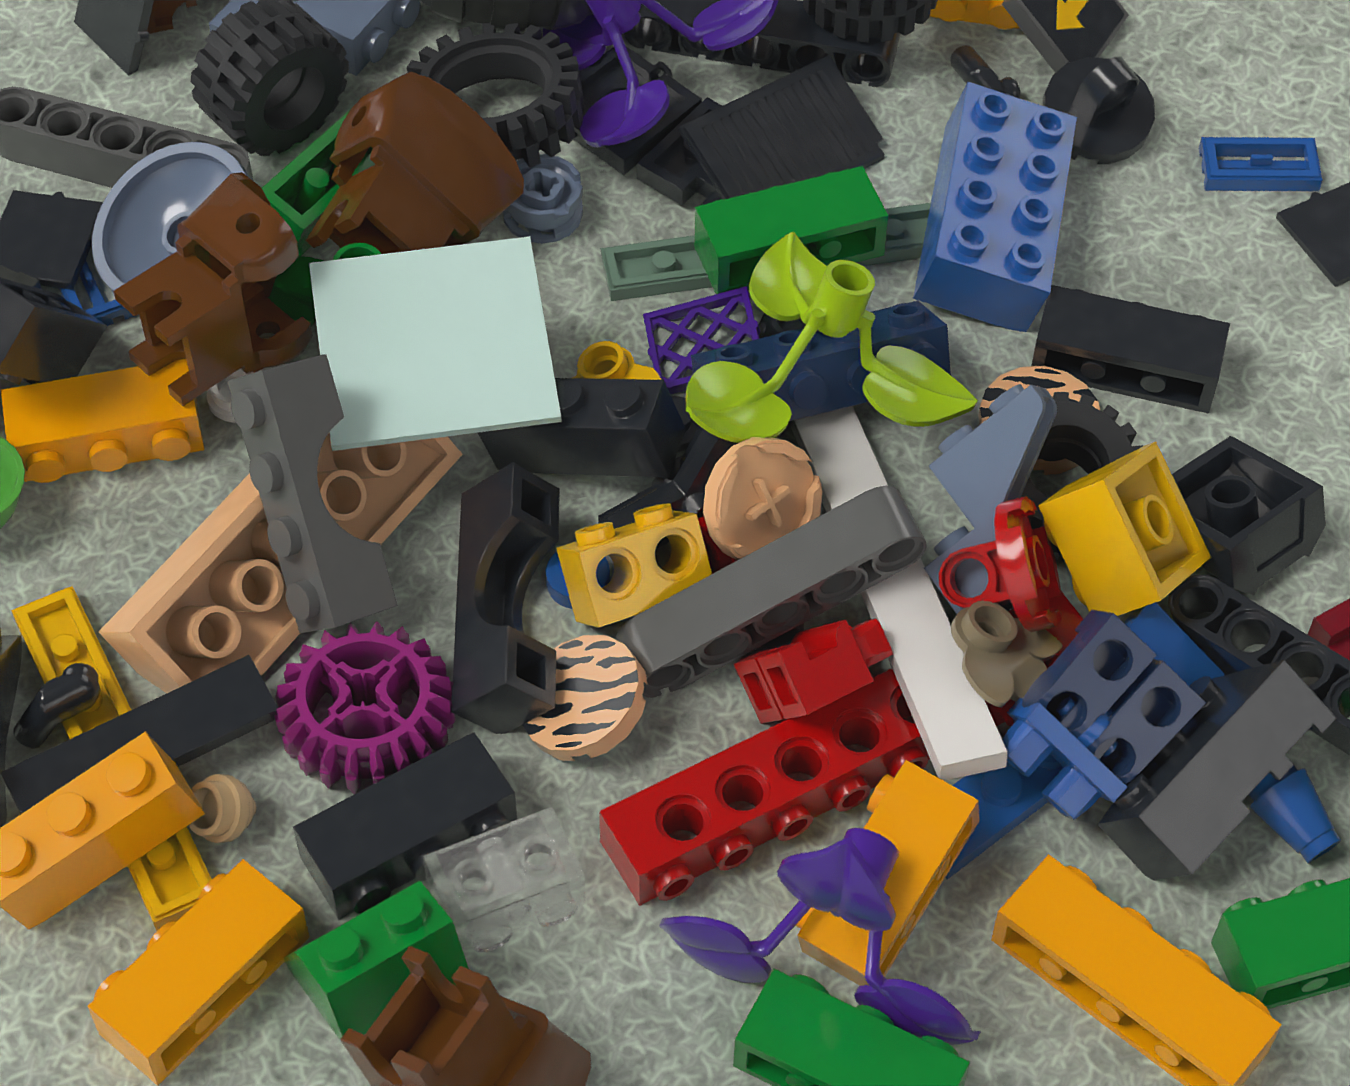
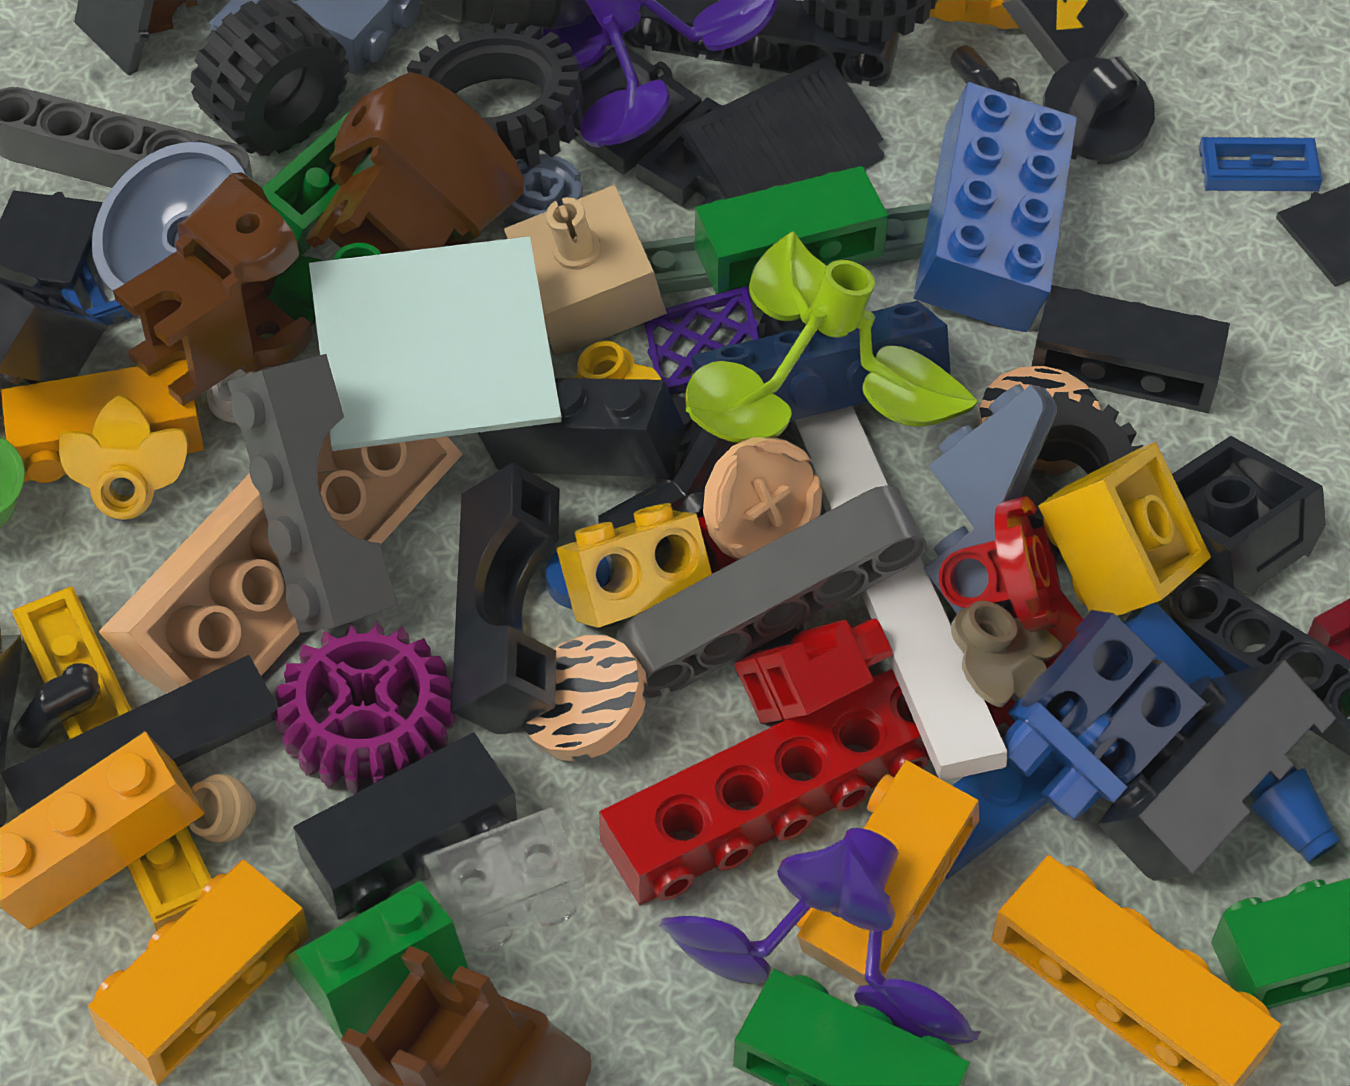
none -> yellow plate [59,395,188,520]
none -> tan brick [504,184,667,356]

